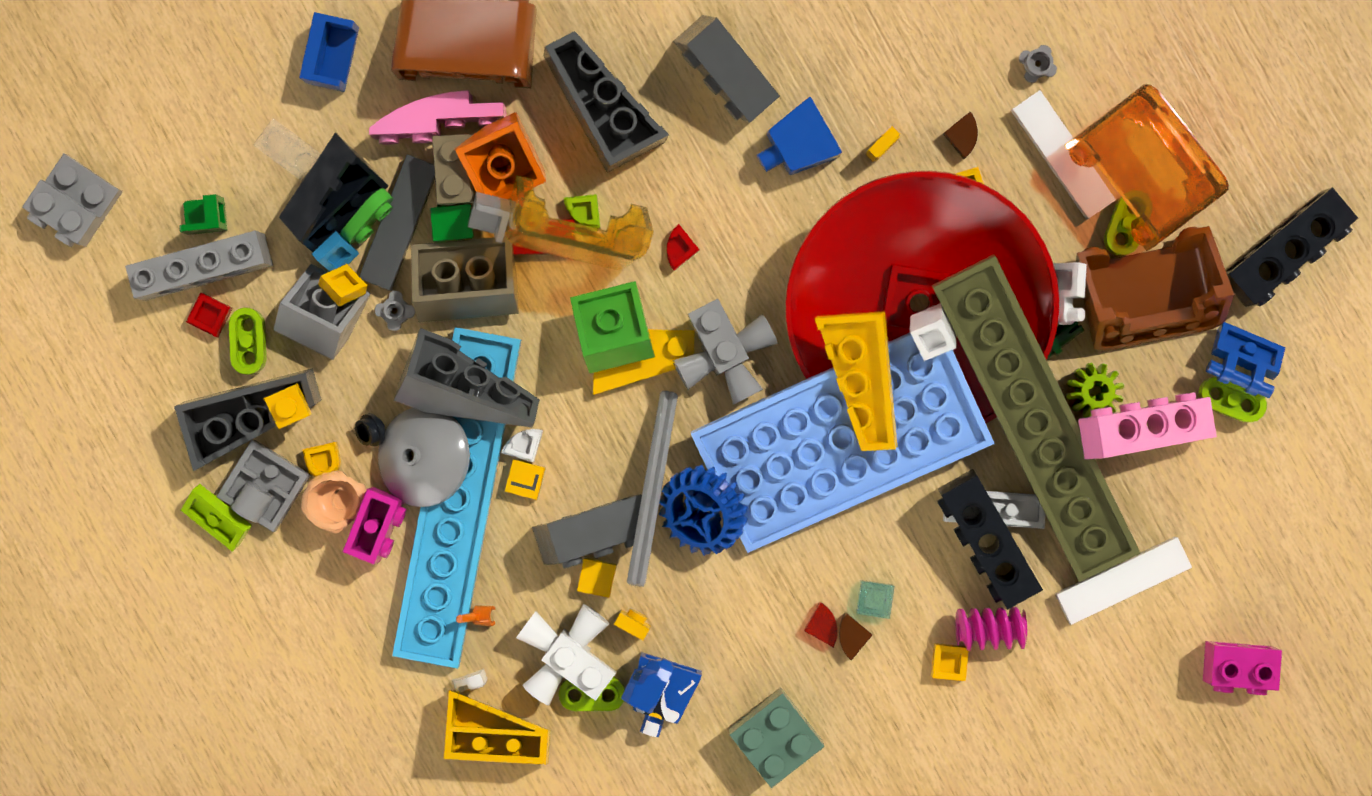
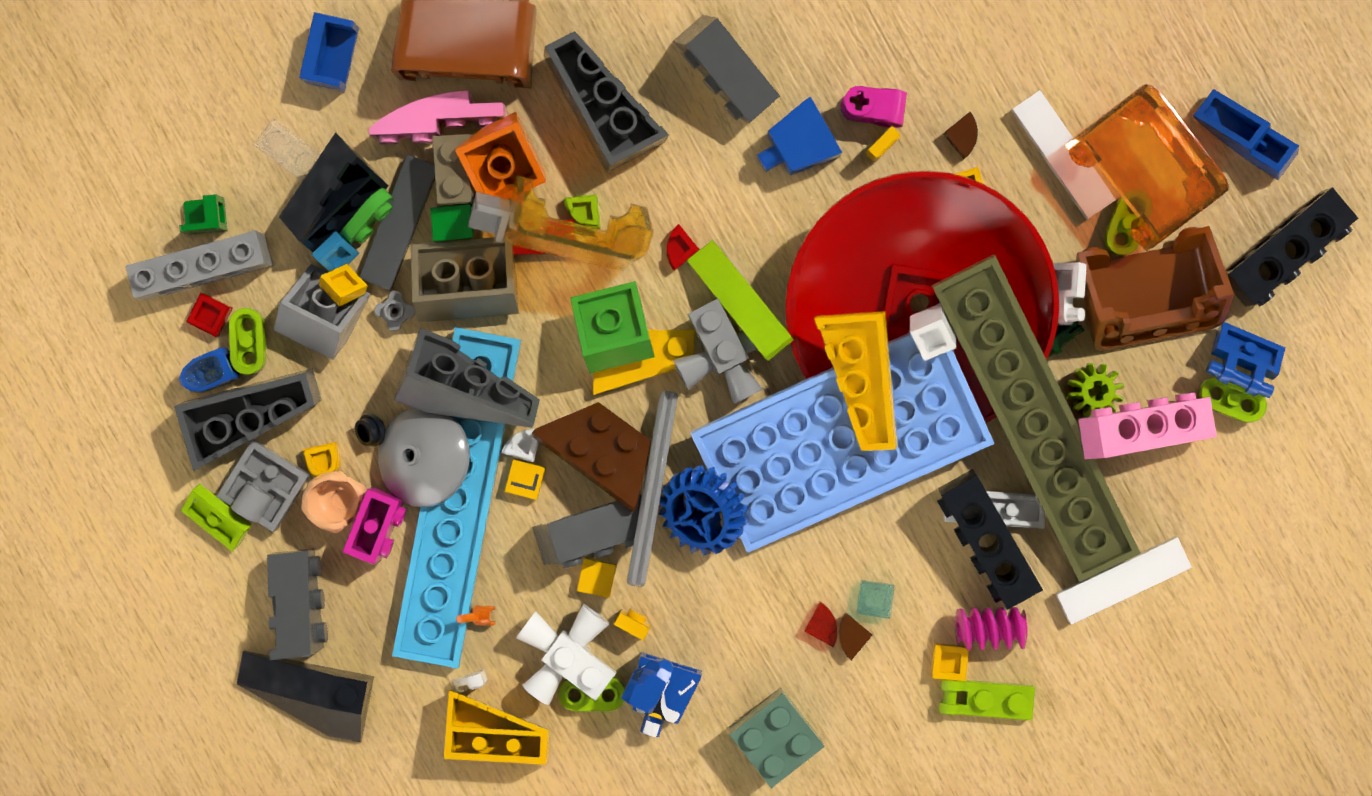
light grey plate [22,153,123,247] -> none
yellow plate [264,383,312,429] -> none
light grey plate [1019,45,1057,83] -> none
dark pink brick [1202,641,1282,695] -> none
none -> rock [178,347,240,393]
none -> black wedge [237,651,374,742]
none -> dark grey wedge [267,548,328,660]
none -> reddish brown wing [532,402,651,513]
none -> lime tile [687,239,794,361]
none -> dark pink piece [840,86,907,128]
none -> lime plate [939,679,1035,720]
none -> blue slope [1193,89,1299,180]

